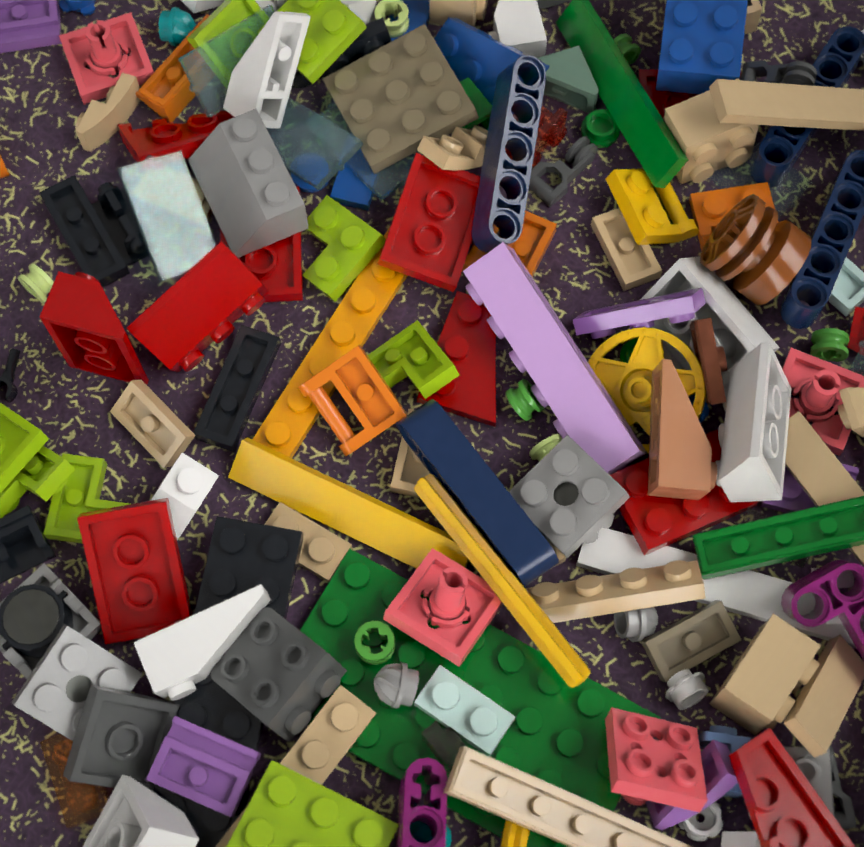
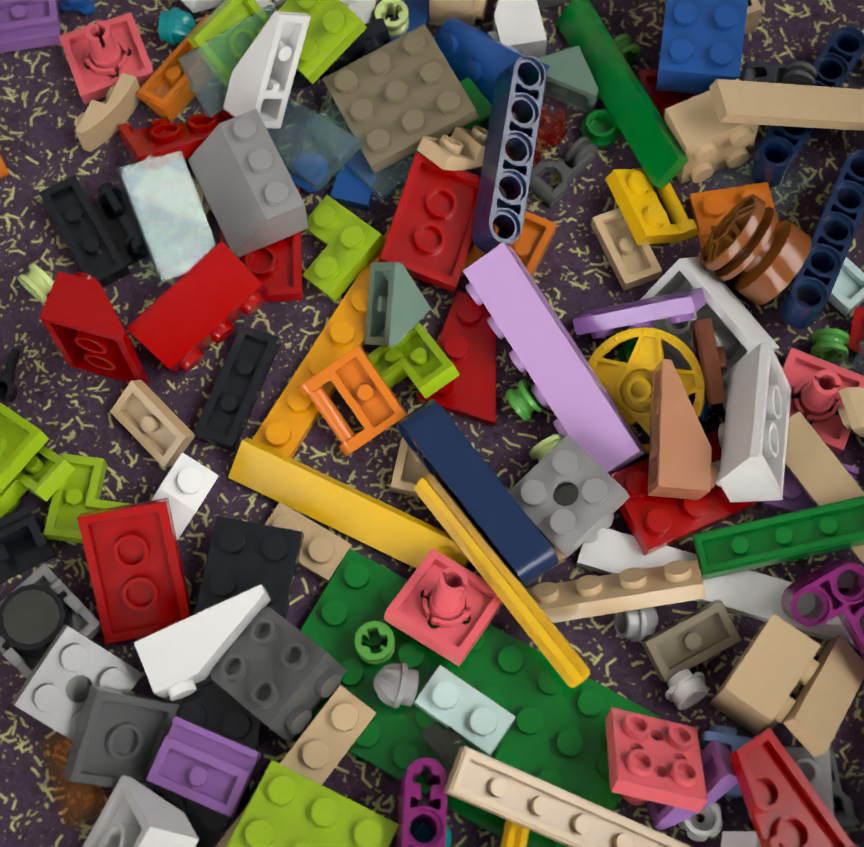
none -> sand green slope [364,262,431,346]

